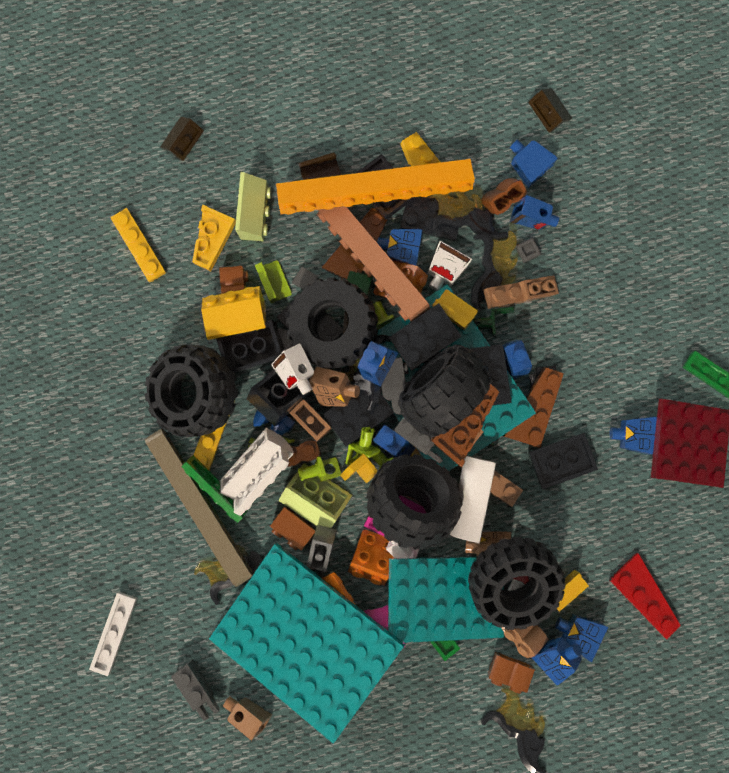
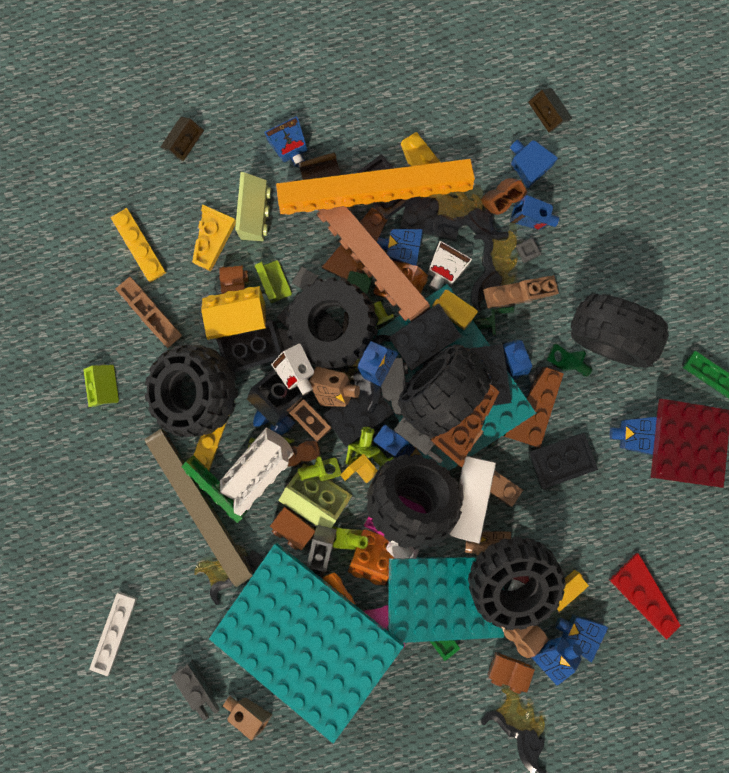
none -> lime panel [83,365,119,407]
none -> medium nougat slope [116,276,182,348]
none -> blue torso [264,116,307,167]
none -> lime bracket [332,526,368,550]
none -> dark green bracket [547,344,593,377]
none -> black tyre [570,294,669,368]

